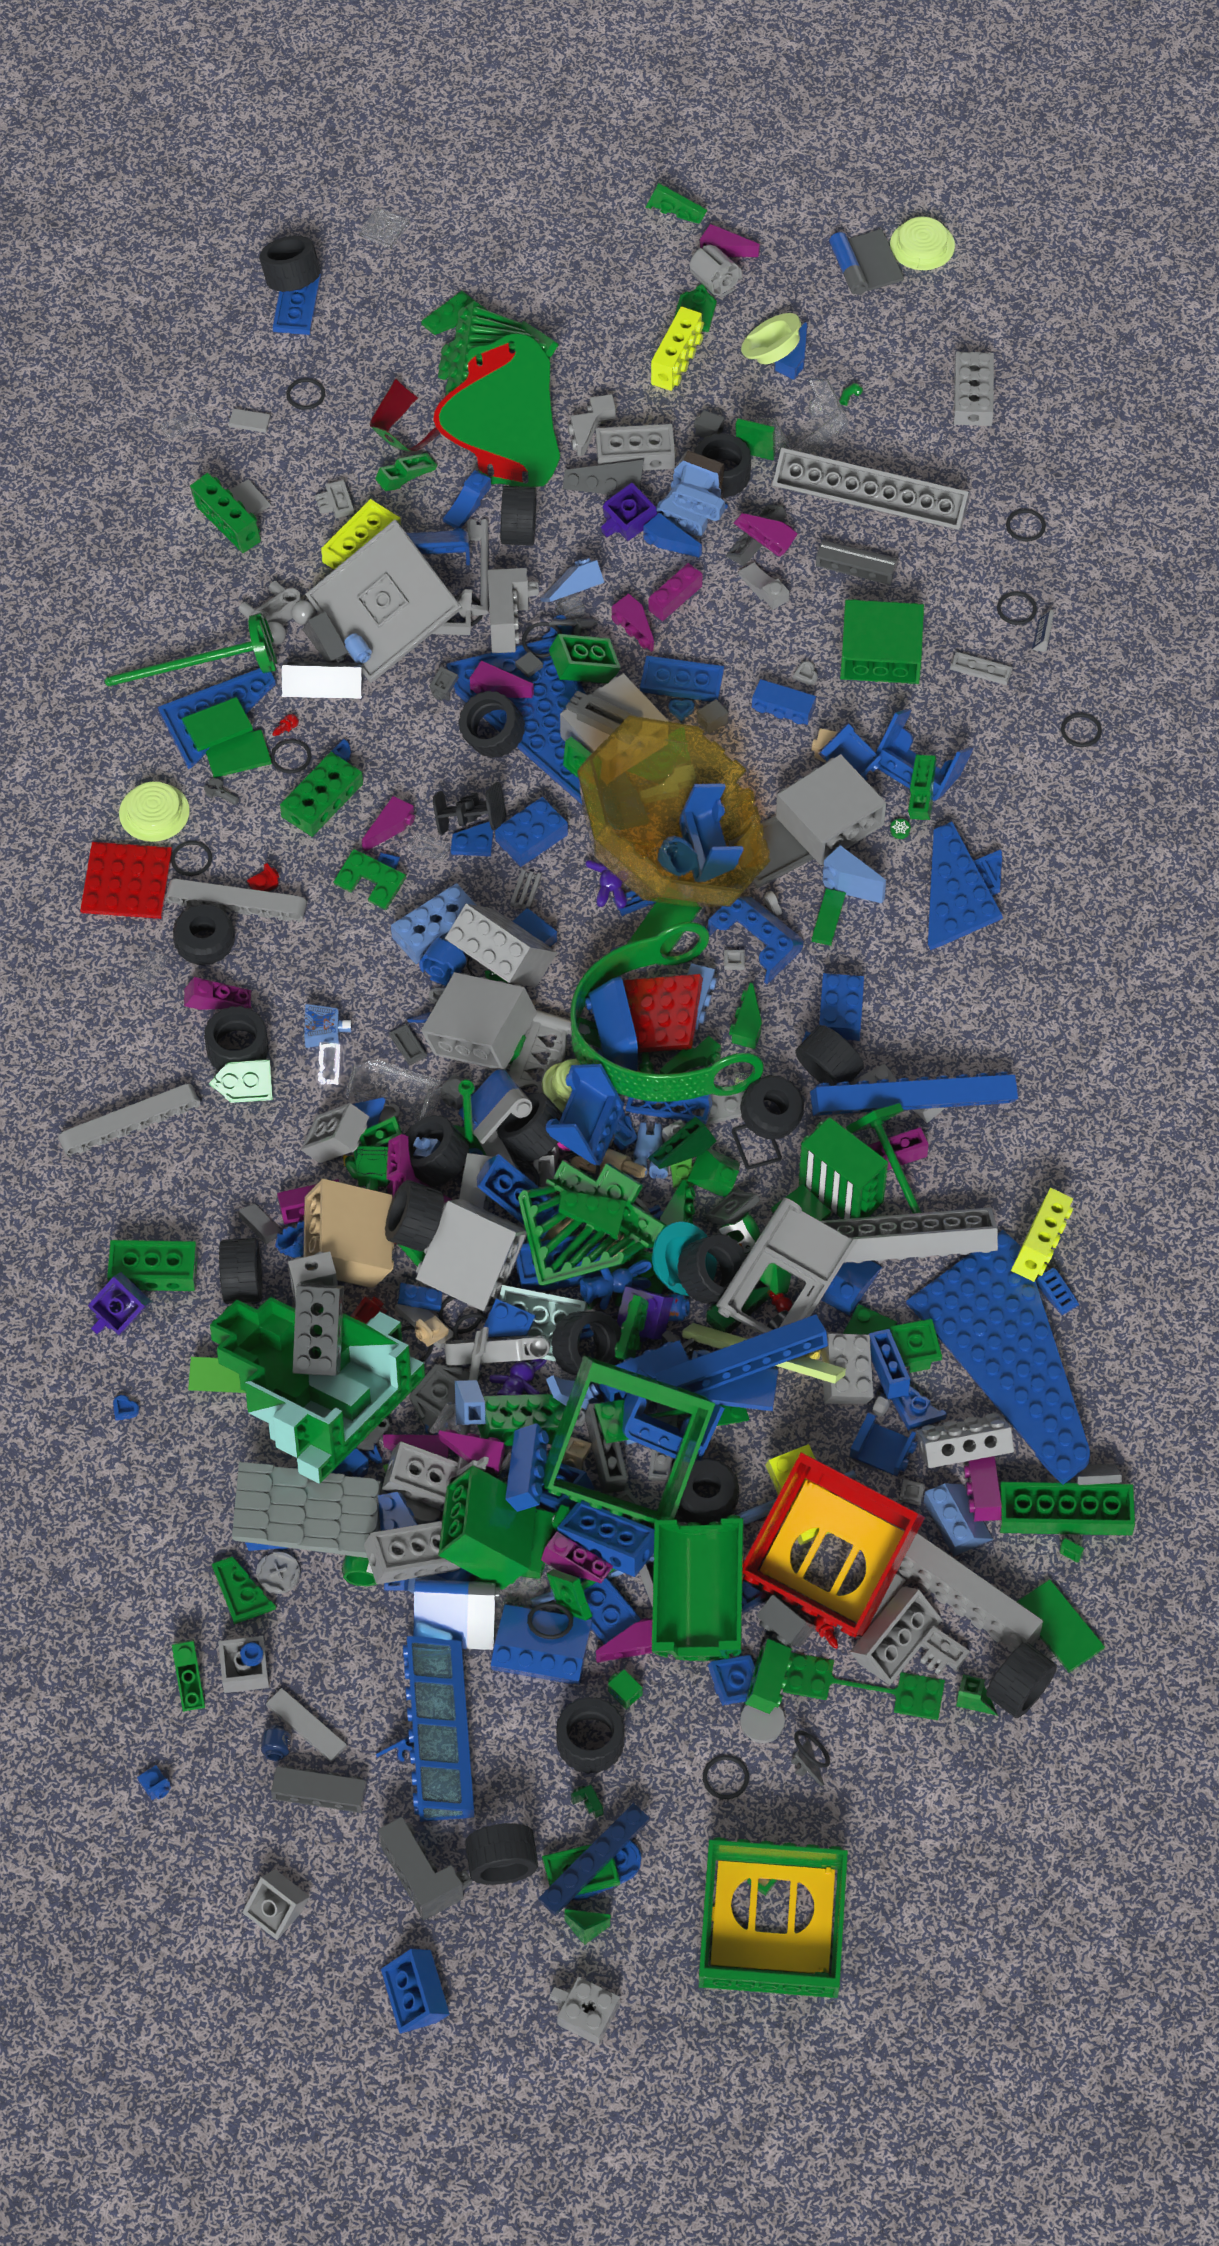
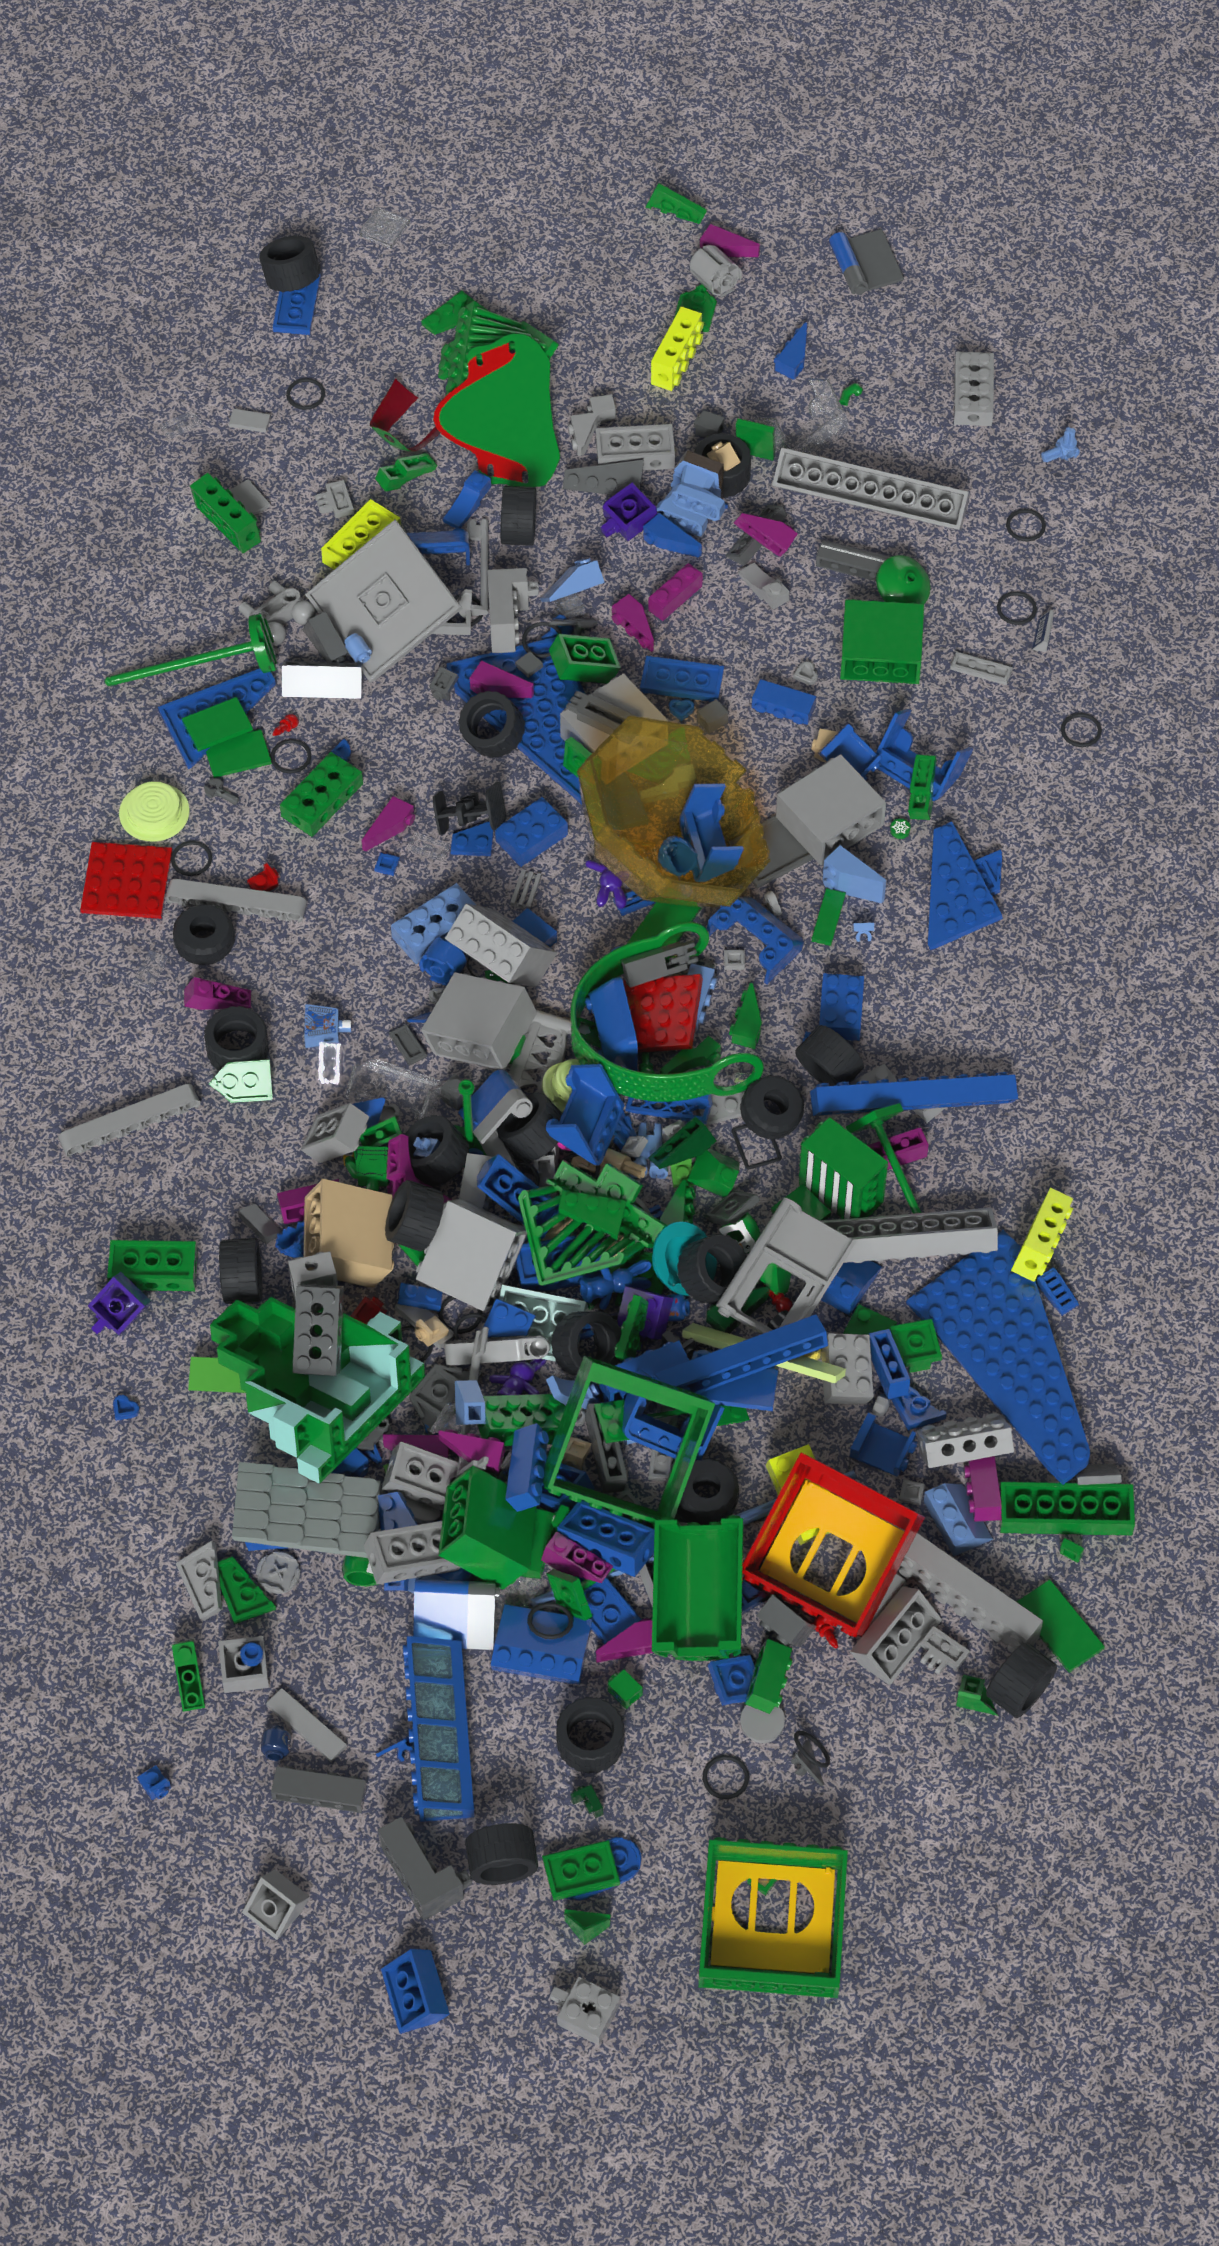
green plate [333,849,407,910] -> none
dark blue plate [538,1803,650,1916] -> none
yellowish green piece [741,313,801,364] -> none
green hinge [783,1652,945,1720] -> none
yellowish green piece [890,217,955,270] -> none
none -> light grey wing [176,1541,222,1621]
none -> light grey tile [620,1136,648,1157]
none -> dark grey hinge [621,940,698,987]
none -> tan brick [707,442,740,471]
none -> medium blue tile [852,923,874,942]
none -> green dish [876,555,931,604]
none -> medium blue axle [1041,427,1080,462]

